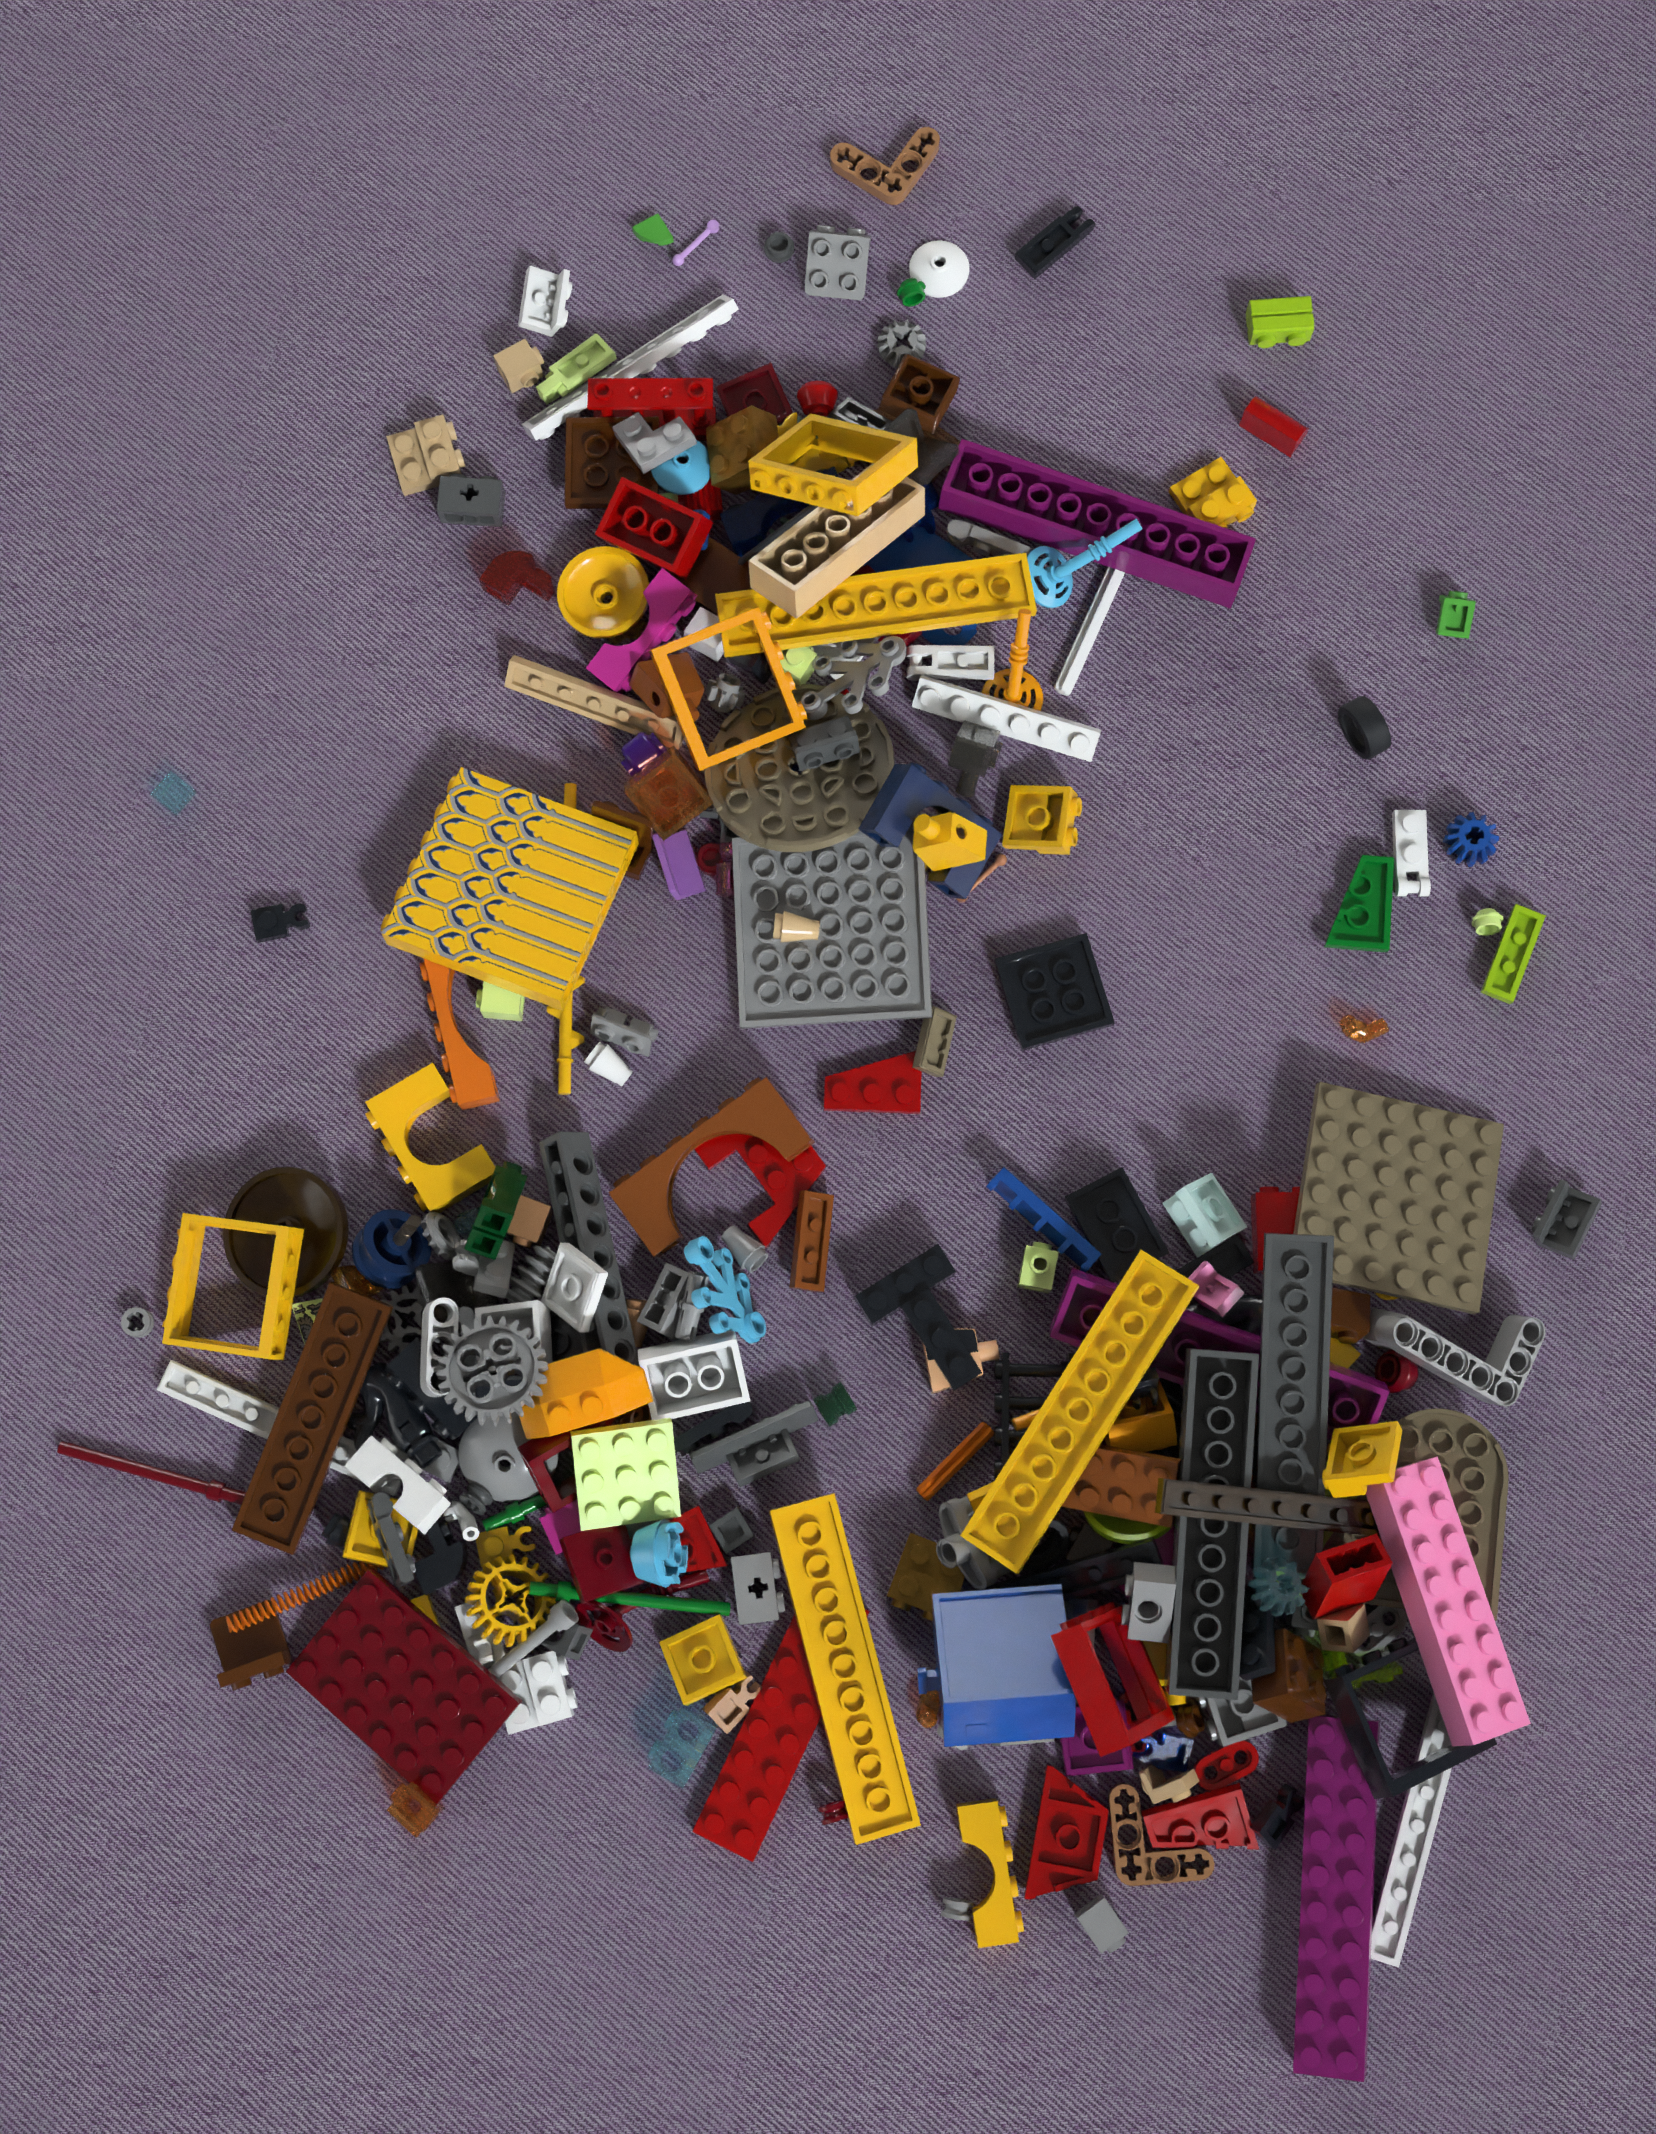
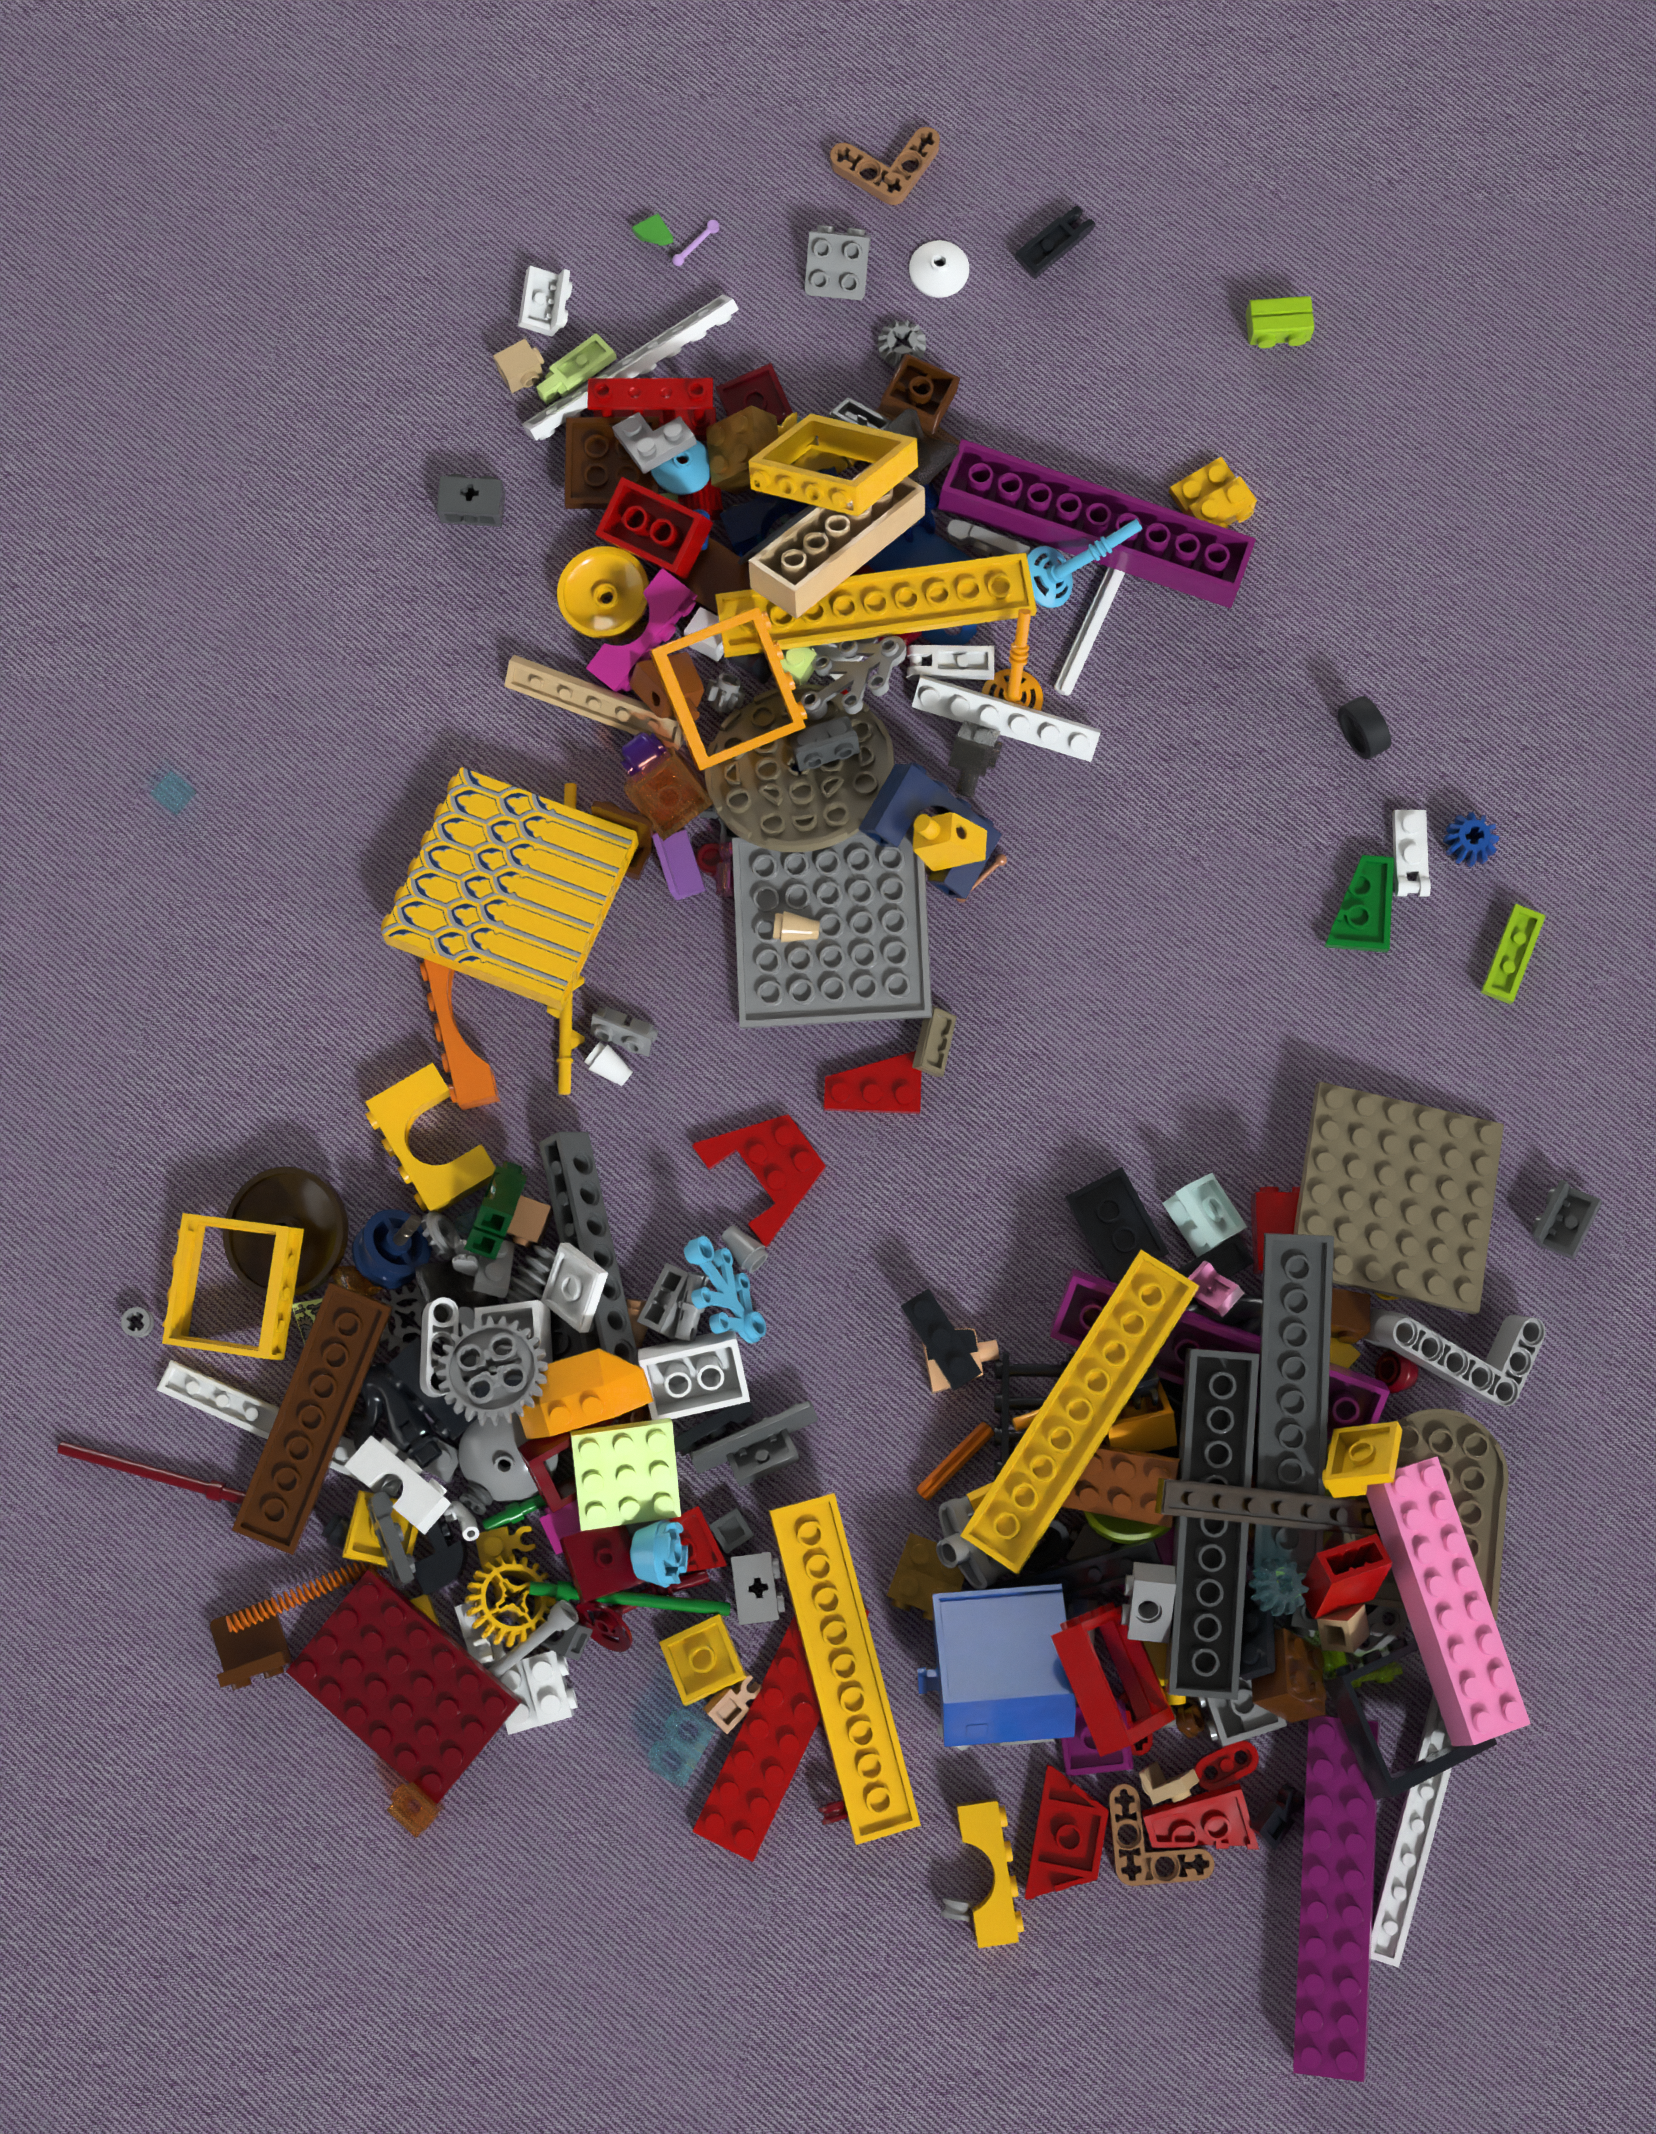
black plate [250,903,310,943] -> none
tan plate [386,414,466,496] -> none
yellowish green brick [476,981,525,1021] -> none
clear red brick [479,550,555,606] -> none
dark orange arch [609,1077,815,1258] -> none
dark grey plate [764,232,794,263] -> none
dark orange plate [789,1190,834,1293] -> none
red cone [796,381,838,417] -> none
clear green wheel [812,1382,858,1427] -> none
black brick [855,1244,956,1327] -> none
green plate [897,278,926,307] -> none
clear orange arm [916,1690,940,1728] -> none
blue hinge [986,1167,1102,1273] -> none
black plate [994,933,1115,1051] -> none
yellow plate [1002,785,1082,855] -> none
yellowish green brick [1017,1242,1059,1293] -> none
light grey brick [1074,1894,1129,1954] -> none
clear blue plate [1132,1731,1194,1772] -> none
red brick [1239,396,1309,458] -> none
clear orange arm [1339,1015,1389,1043] -> none
bright green bracket [1436,590,1476,639] -> none
yellowish green plate [1471,908,1504,936] -> none

